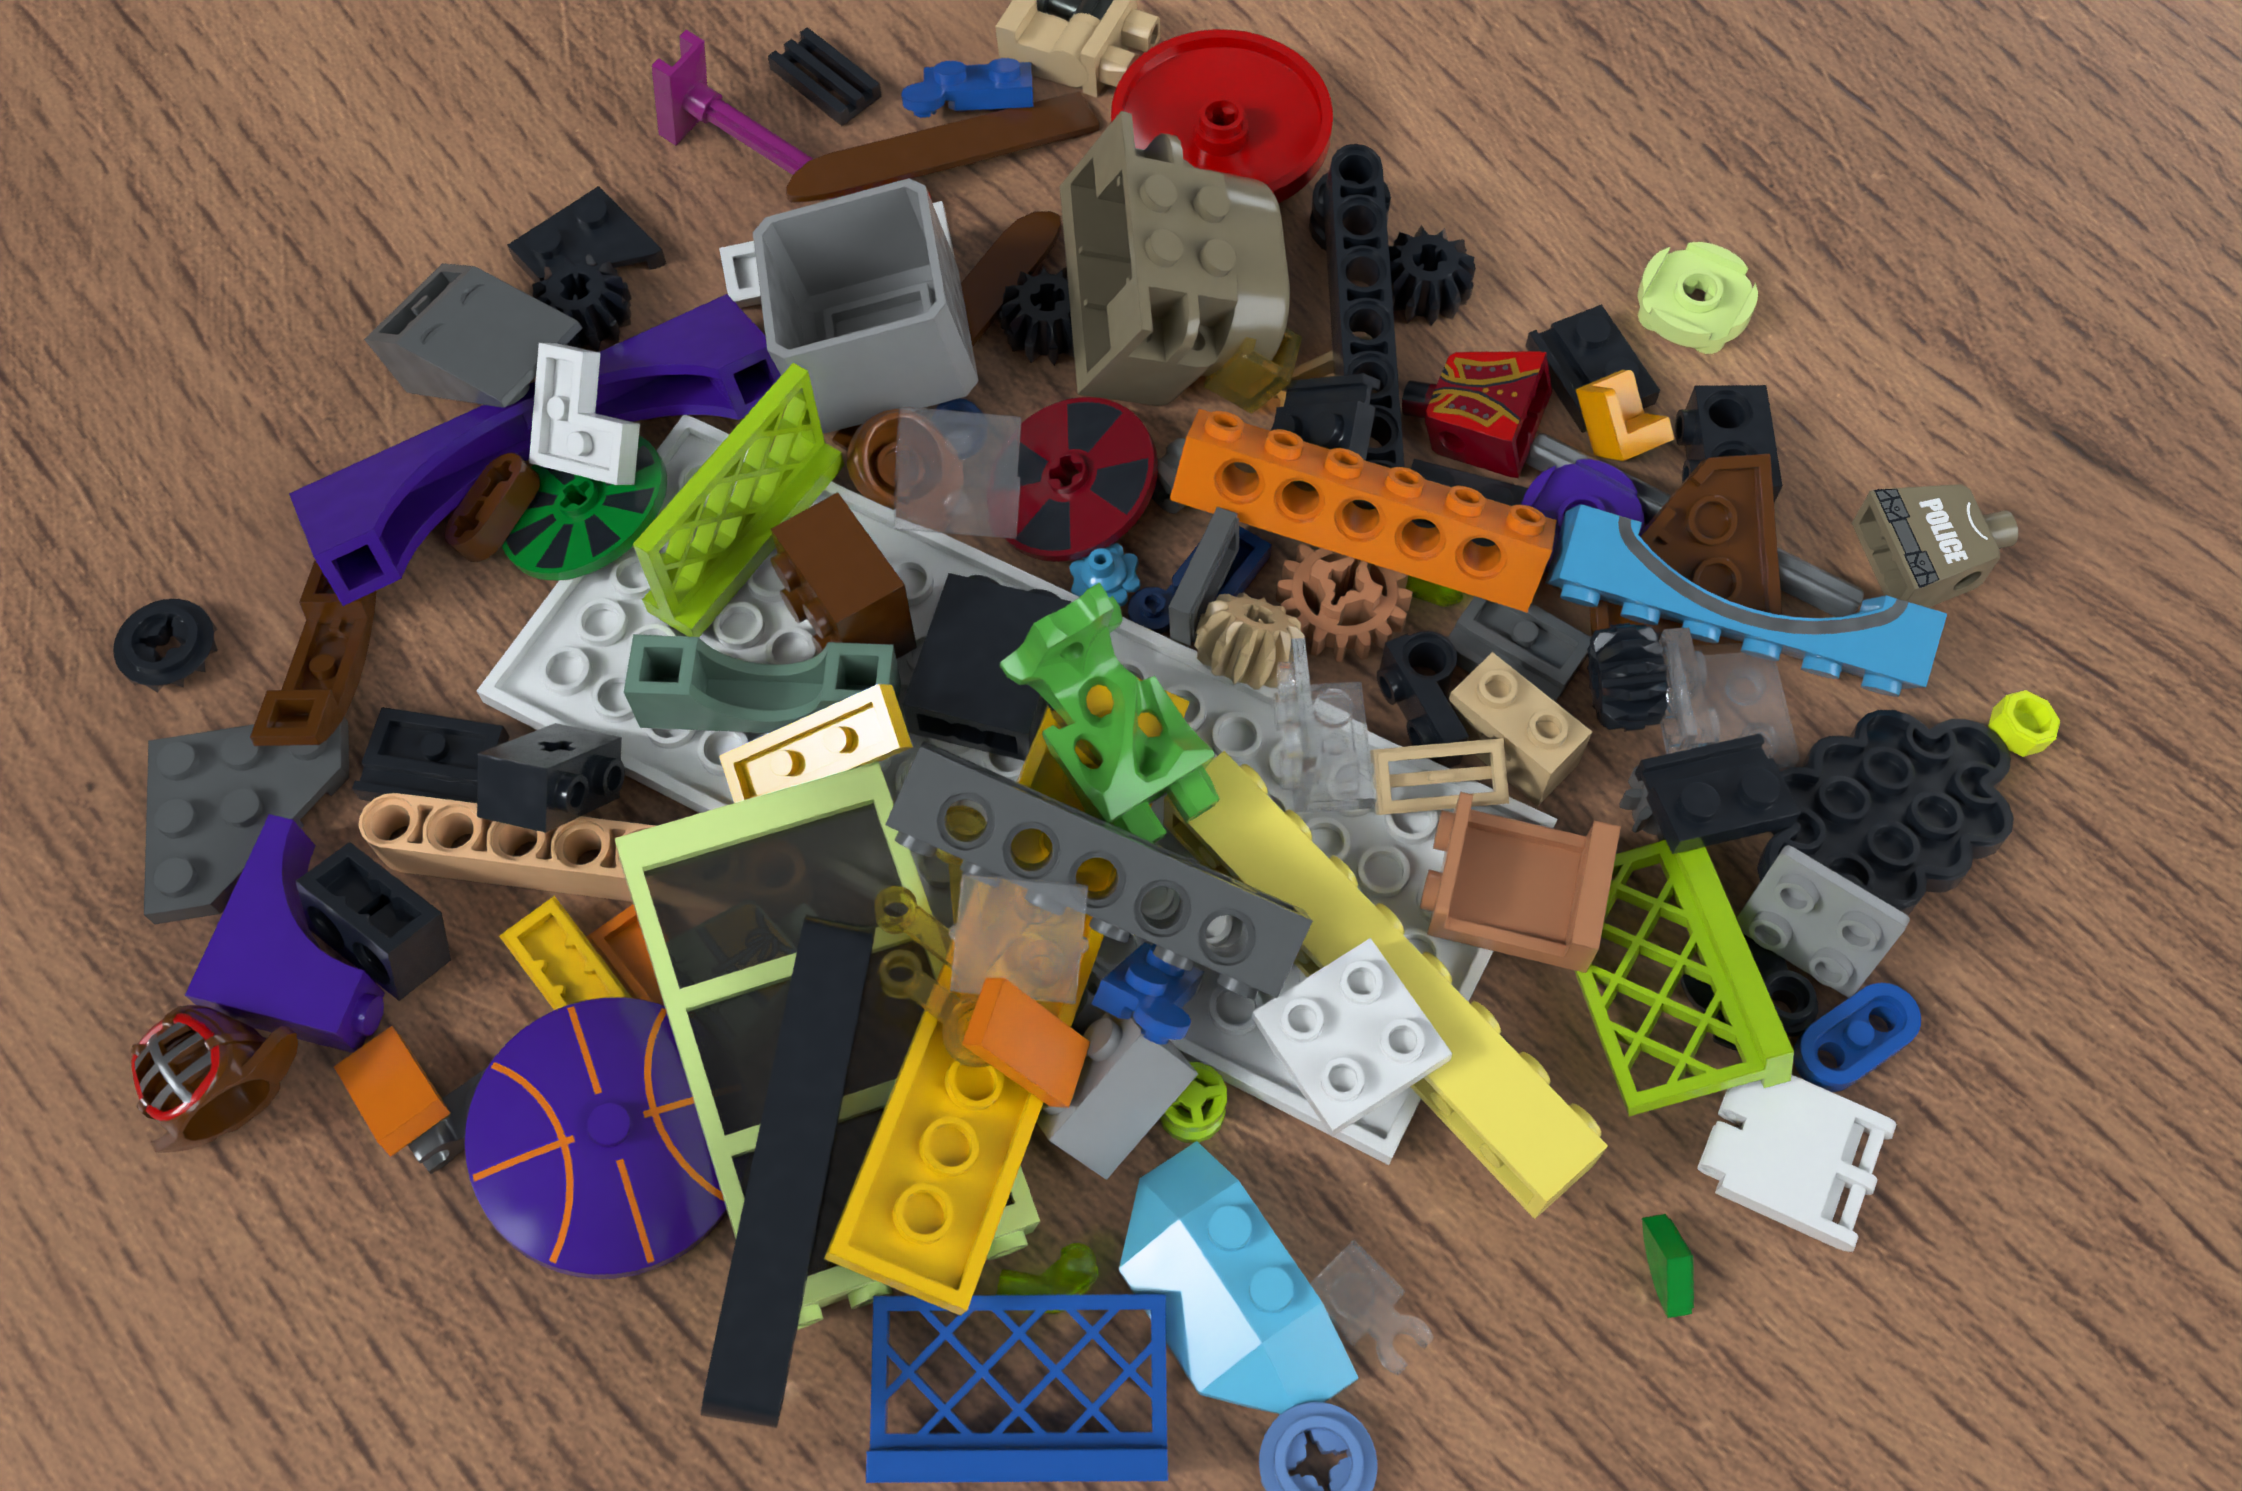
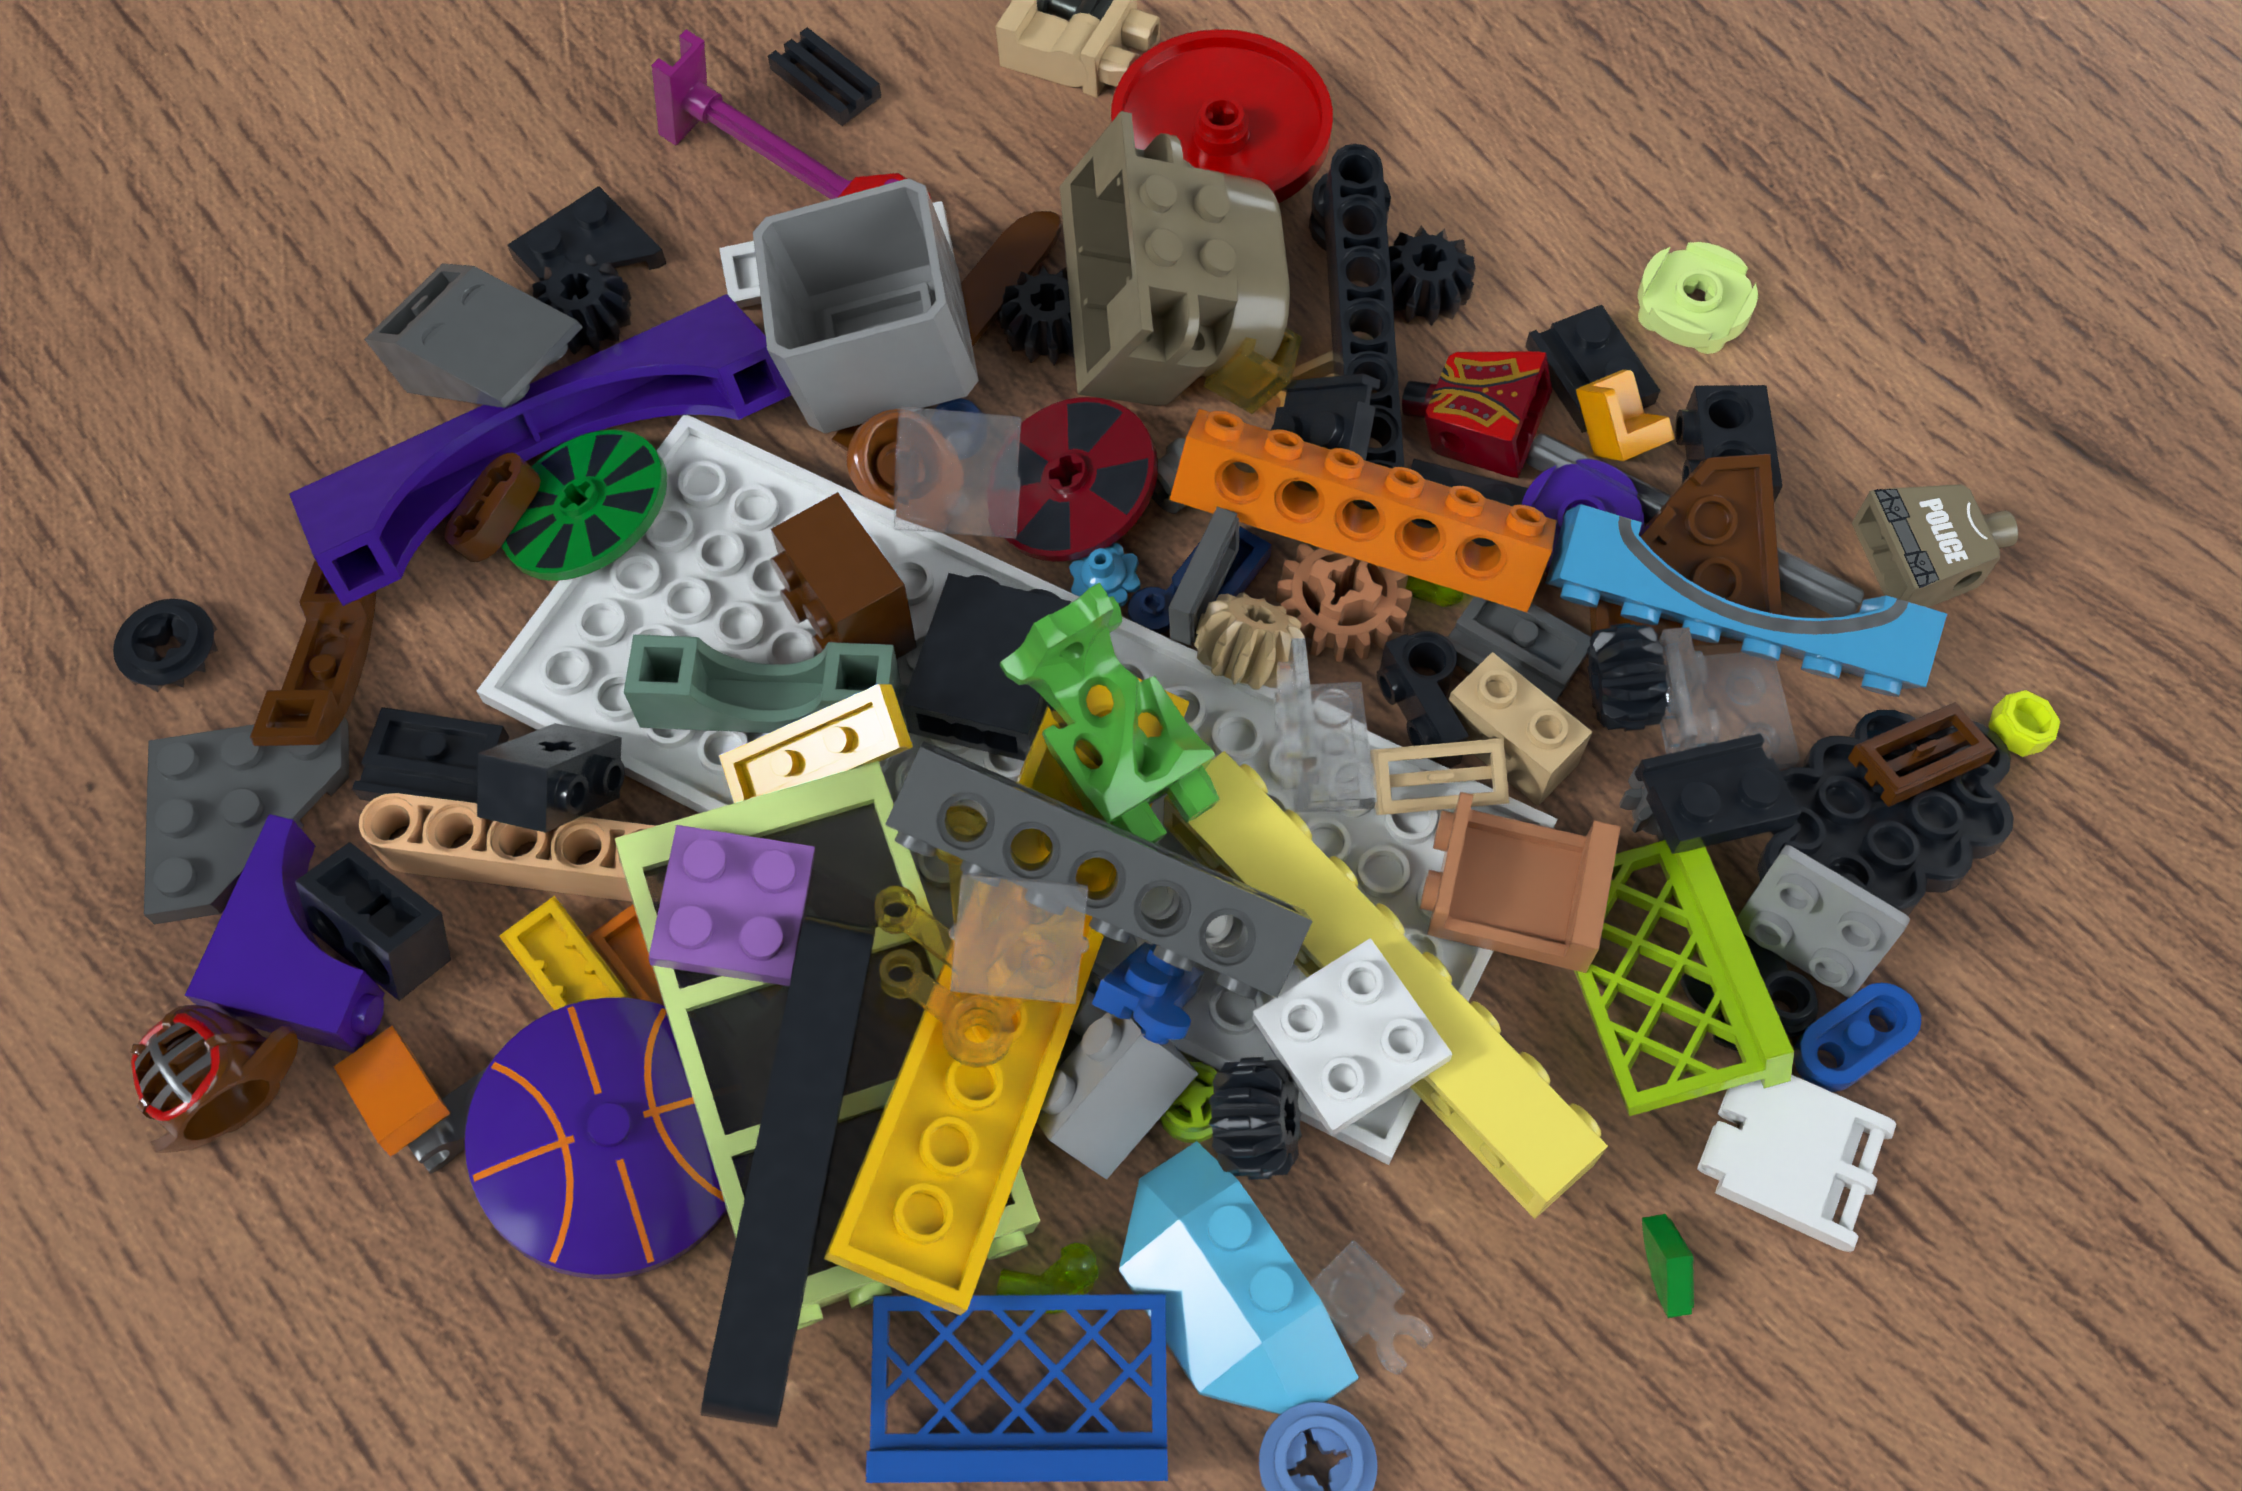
white plate [529,343,640,485] -> none
lime fence [633,363,845,637] -> none
reddish brown piece [786,91,1100,203] -> none
blue hinge [901,58,1034,118] -> none
orange tile [962,978,1091,1108] -> none
none -> medium lavender plate [648,825,815,986]
none -> black gear [1208,1057,1302,1180]
none -> reddish brown tile [1848,702,1997,807]

